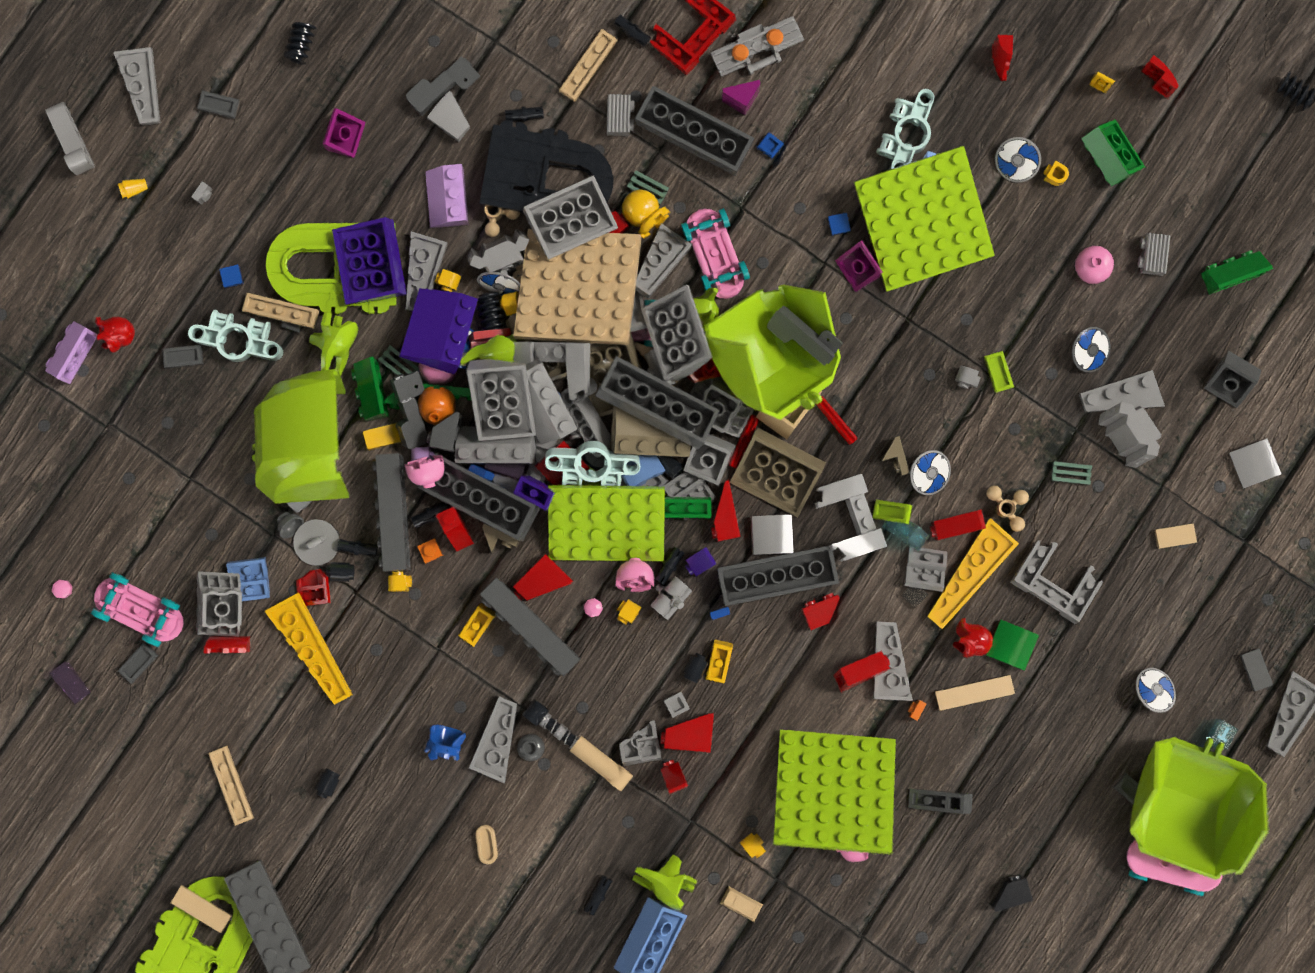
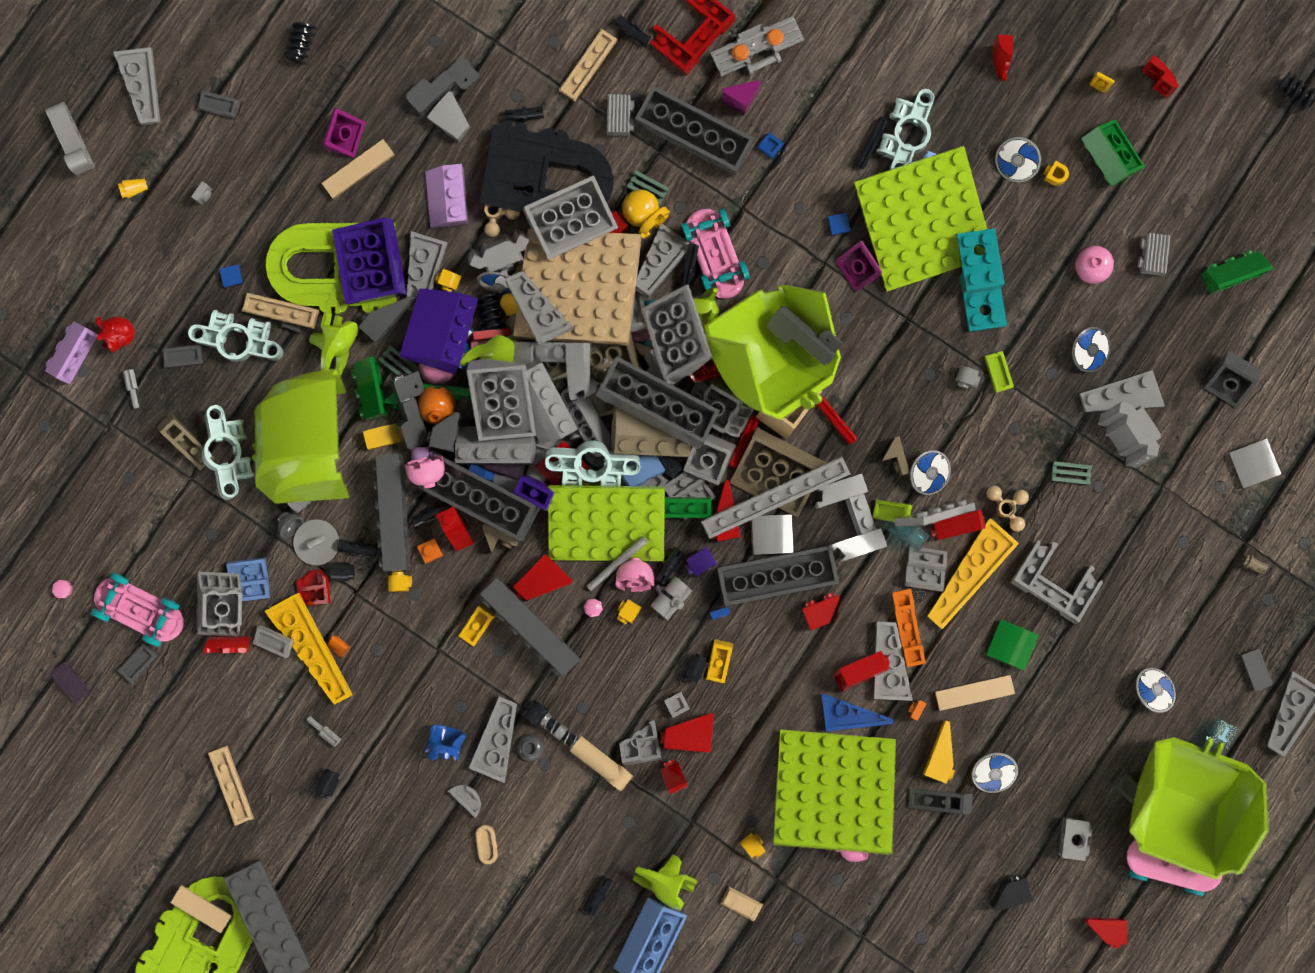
red hair [952,618,993,658] -> none
tan tile [1154,523,1197,549] -> none
none -> light grey axle [123,369,139,409]
none -> dark tan slope [157,413,215,471]
none -> light aqua piece [202,405,254,500]
none -> light grey tile [252,625,294,658]
none -> light grey axle [307,716,341,747]
none -> tan tile [322,139,395,200]
none -> orange slope [327,636,350,658]
none -> dark grey slope [359,295,416,342]
none -> light grey tile [448,785,481,818]
none -> light grey wing [505,271,573,345]
none -> light grey bar [587,536,648,591]
none -> black axle [679,243,699,288]
none -> light grey tile [701,456,850,539]
none -> blue wing [821,694,893,731]
none -> black axle [855,117,888,169]
none -> orange slope [892,588,926,667]
none -> light grey wing [894,500,976,526]
none -> yellow slope [922,720,955,784]
none -> teal bracket [956,228,1007,332]
none -> shield [972,753,1018,793]
none -> light grey brick [1058,817,1092,861]
none -> red slope [1084,917,1127,948]
none -> dark tan pin [1241,554,1268,575]

